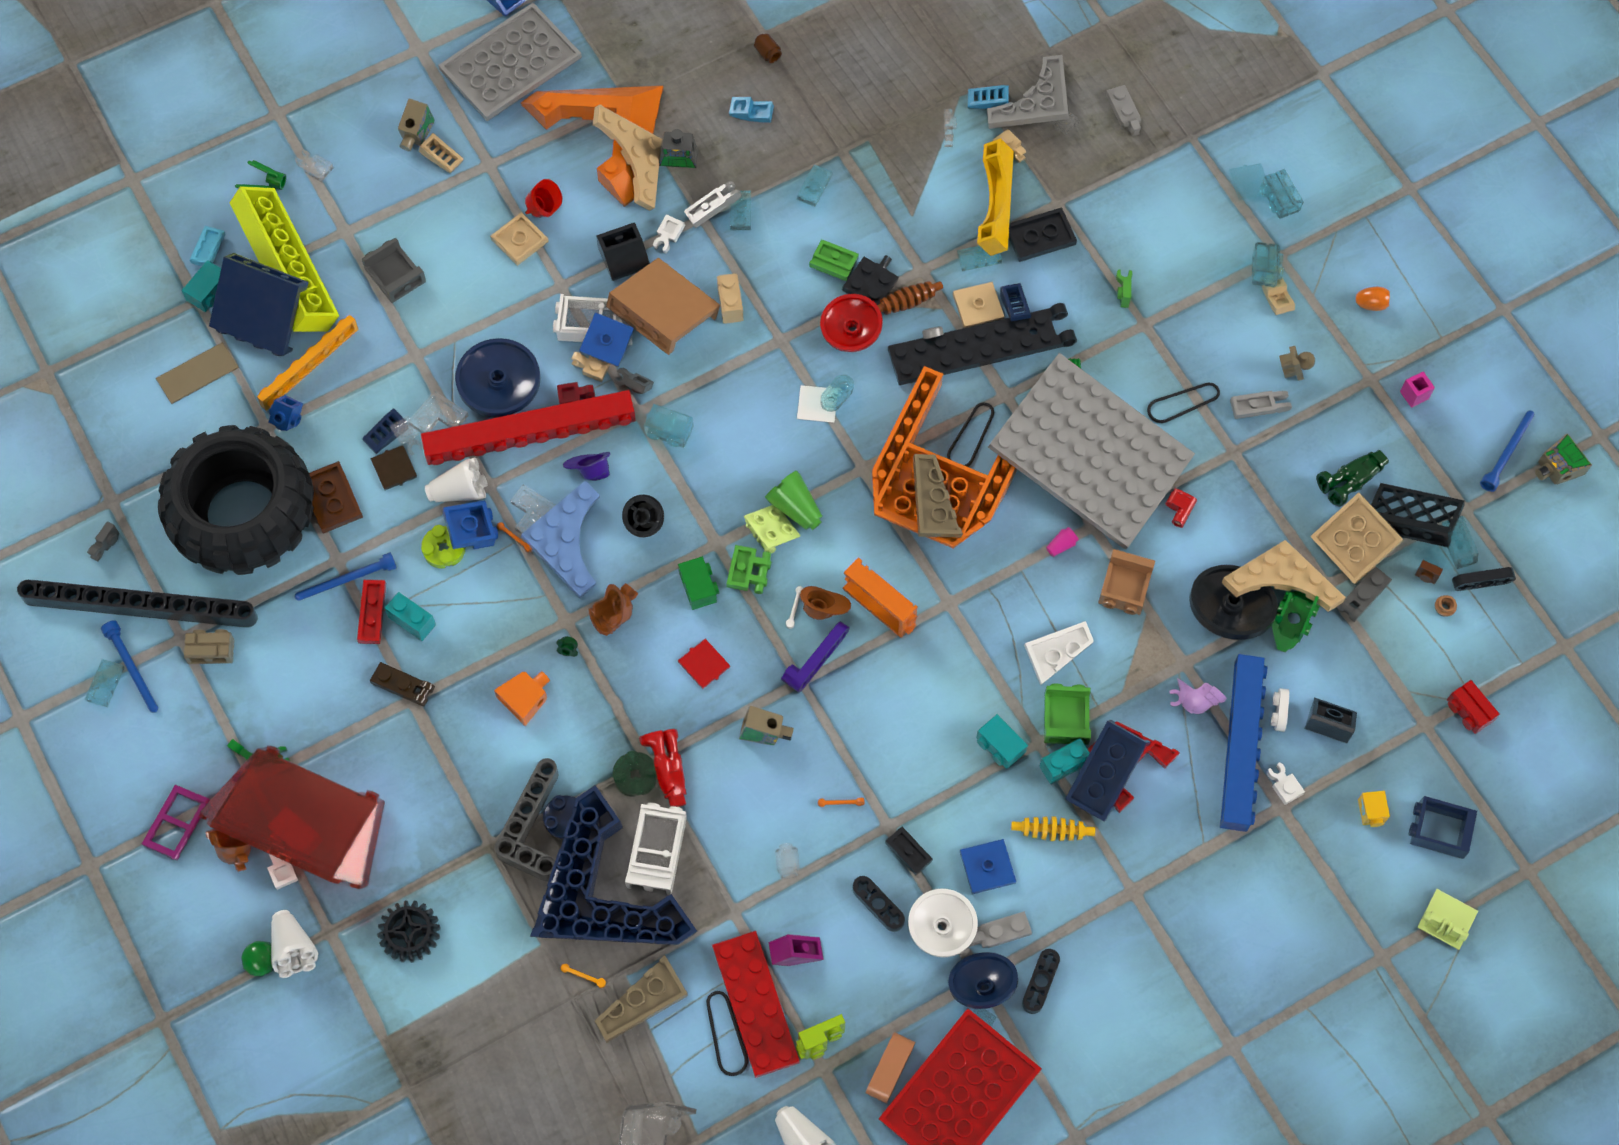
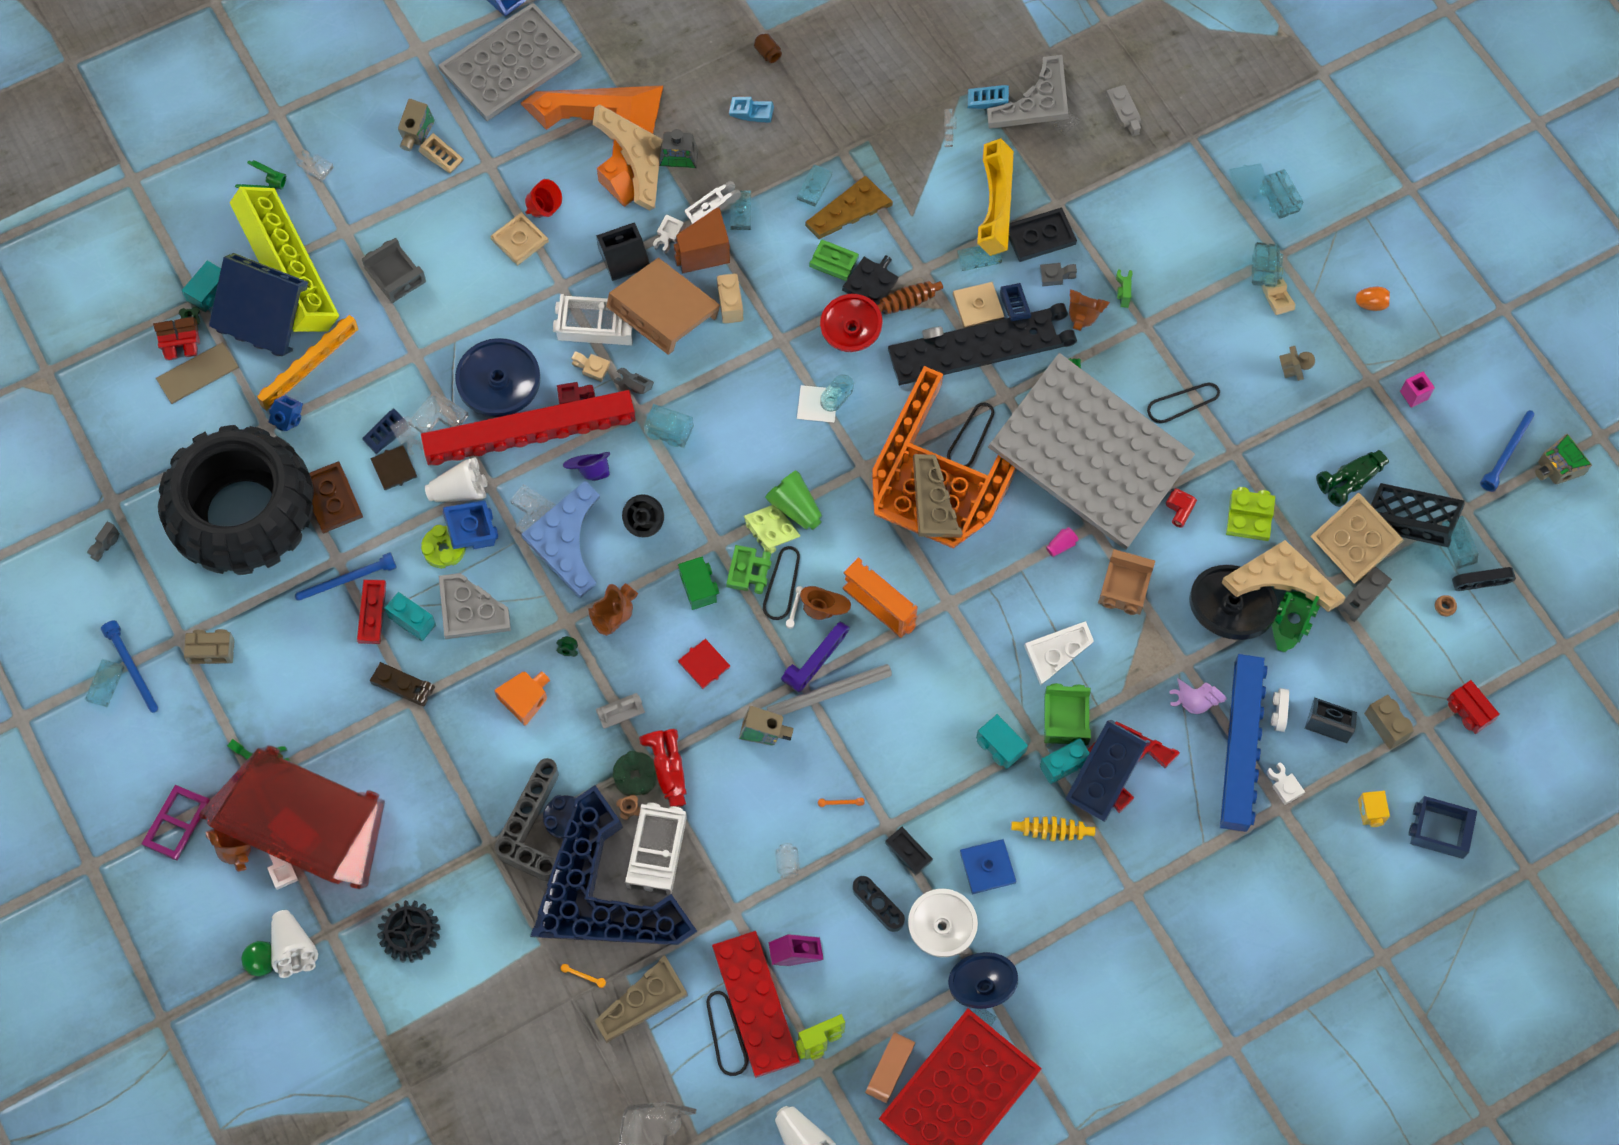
black beam [17,579,258,628] -> none
medium azure plate [190,226,226,266] -> none
orange hinge [496,522,533,552] -> none
blue plate [579,312,634,367] -> none
light grey hinge [969,911,1032,948] -> none
tan plate [993,129,1026,163] -> none
black beam [1022,949,1060,1014] -> none
light grey hinge [1230,391,1292,419] -> none
reddish brown plate [1415,560,1443,584] -> none
yellowish green hinge [1417,889,1478,950] -> none
none -> red hips [153,317,200,360]
none -> dark green plate [179,307,200,325]
none -> light grey plate [439,573,511,639]
none -> light grey hinge [596,693,645,729]
none -> medium nougat plate [616,795,641,820]
none -> dark orange slope [673,207,730,274]
none -> black piece [763,546,800,620]
none -> light grey axle [767,664,892,715]
none -> pearl gold wing [805,176,893,239]
none -> dark grey plate [1040,263,1077,287]
none -> dark orange helmet [1069,289,1110,331]
none -> lime plate [1226,487,1275,541]
none -> dark tan brick [1364,695,1414,750]

